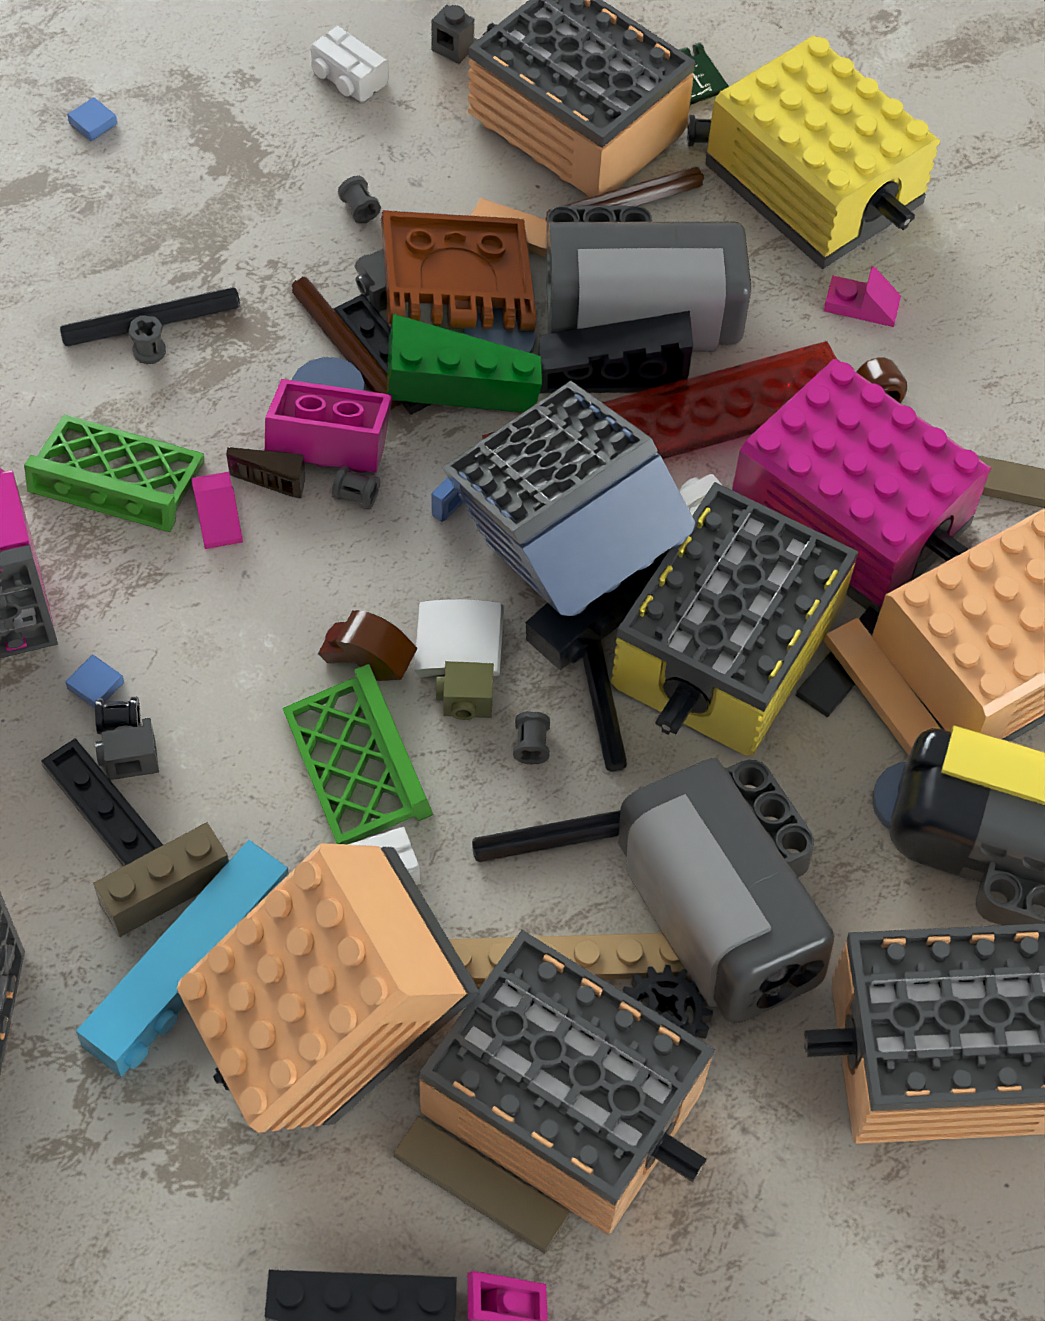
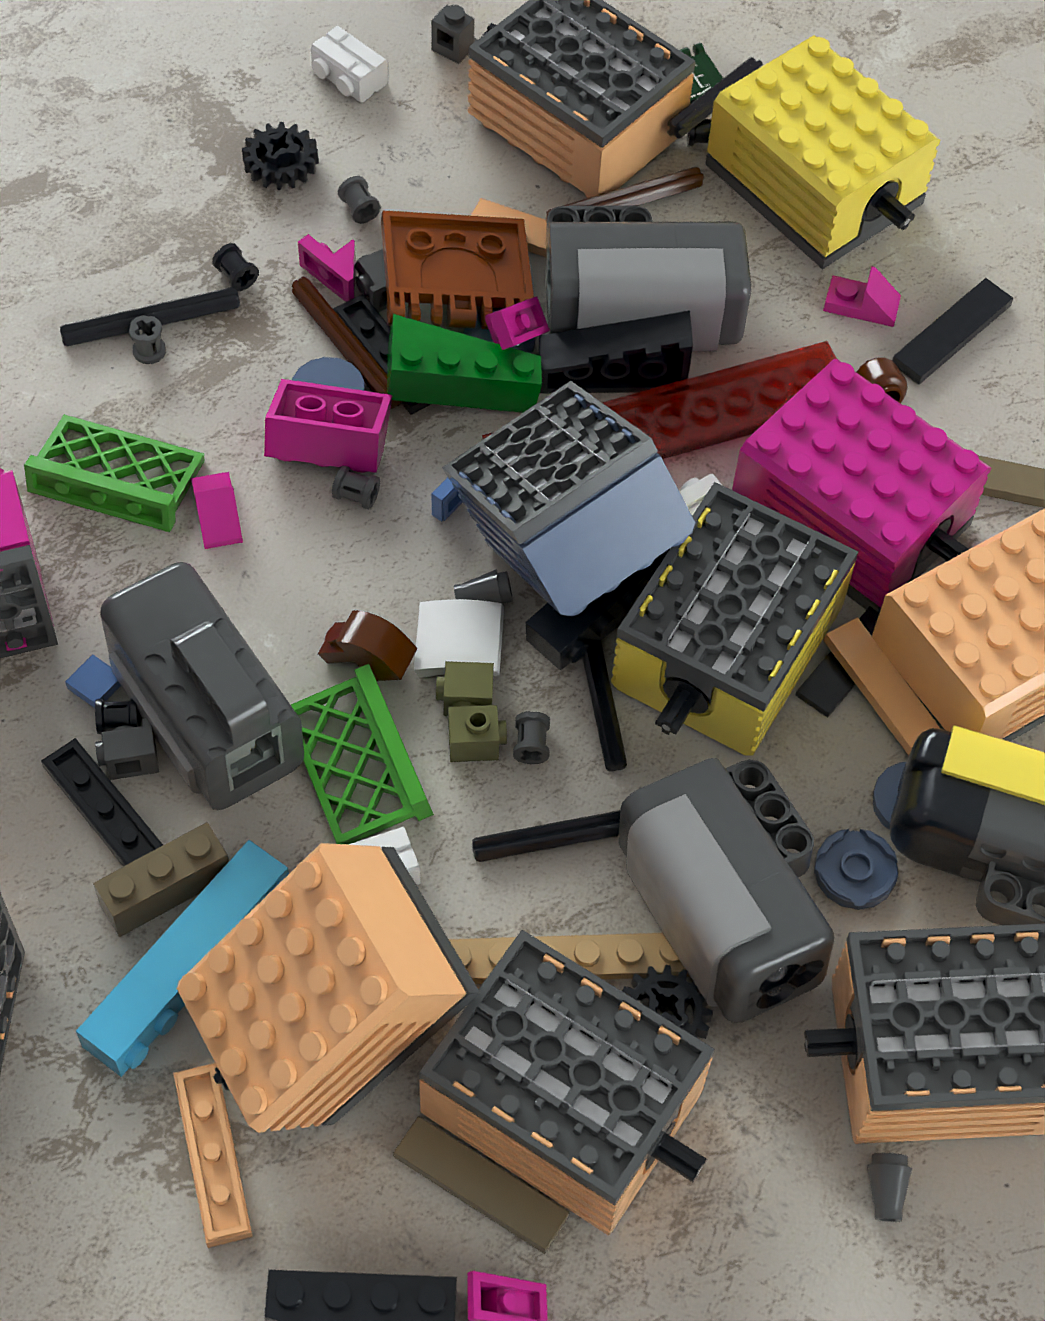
medium blue tile [67,97,118,141] -> none
dark brown slope [226,447,306,498] -> none
none -> dark grey piece [100,562,304,810]
none -> light nougat tile [173,1063,253,1248]
none -> black bush [212,243,259,291]
none -> black gear [242,122,319,190]
none -> dark pink slope [298,234,356,302]
none -> olive brick [448,705,507,762]
none -> dark grey cone [454,569,513,606]
none -> dark pink slope [485,296,550,350]
none -> black axle [667,57,763,139]
none -> sand blue tile [814,829,898,910]
none -> dark grey cone [867,1153,912,1222]
none -> black tile [892,278,1013,384]

